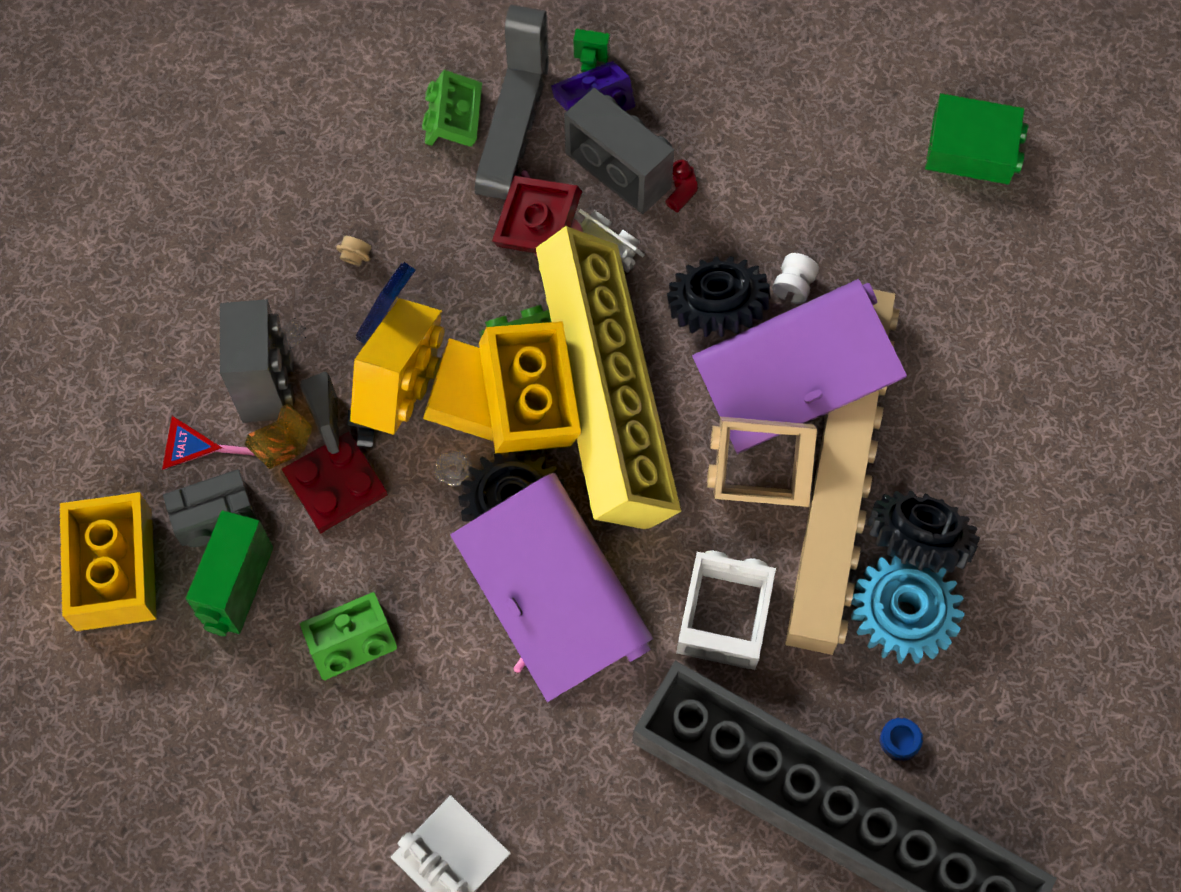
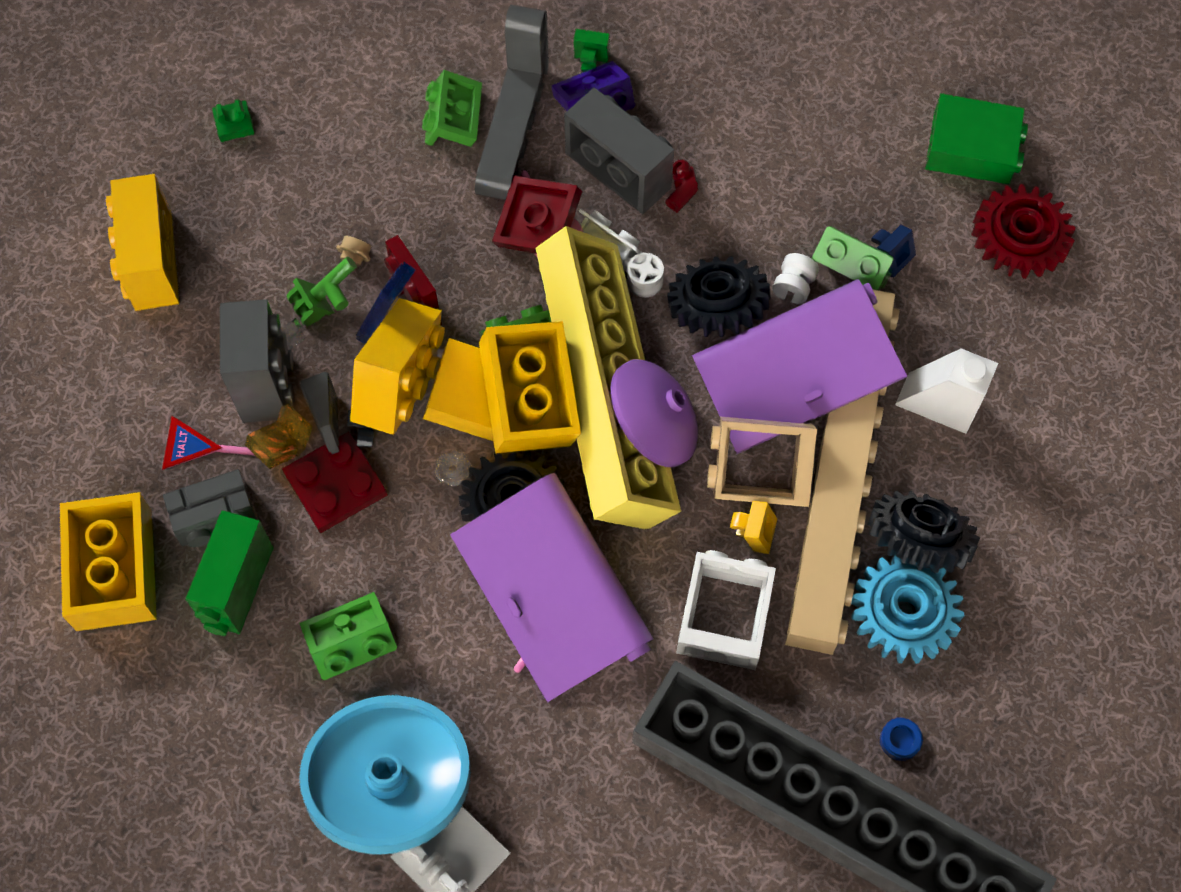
none -> yellow brick [106,174,179,311]
none -> green tile [212,99,255,142]
none -> bright green arm [286,257,357,327]
none -> medium azure dish [300,695,470,854]
none -> dark red plate [384,235,442,326]
none -> medium lavender dish [610,359,698,467]
none -> white wheel [627,253,664,298]
none -> yellow tile [730,501,778,554]
none -> bright green bracket [811,226,894,290]
none -> dark blue tile [871,225,916,278]
none -> white slope [895,349,998,434]
none -> dark red gear [971,184,1076,279]

